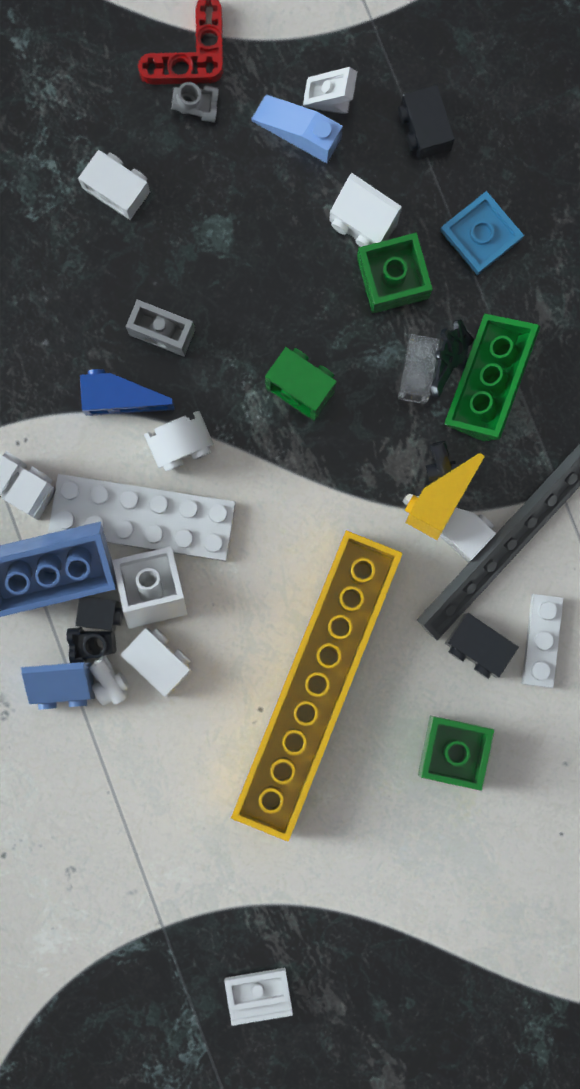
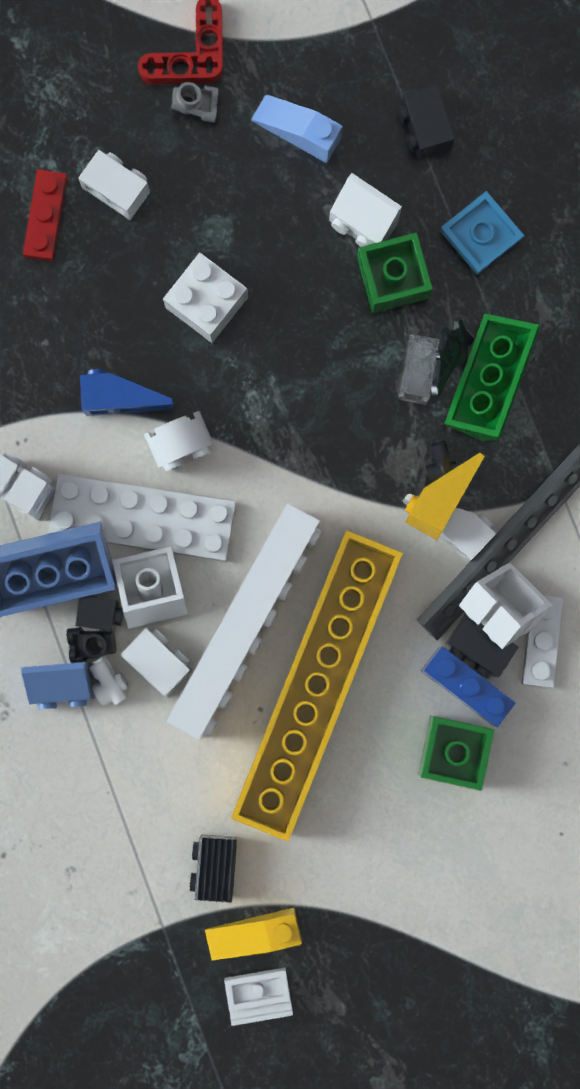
light grey brick [126,299,195,356] -> none
green brick [265,347,336,422] -> none
white slope [303,67,357,113] -> none
none -> red plate [23,169,68,262]
none -> white brick [163,253,248,343]
none -> white brick [166,503,322,740]
none -> black brick [190,834,237,903]
none -> yellow slope [205,908,302,961]
none -> blue brick [421,646,516,728]
none -> white piece [459,562,553,649]

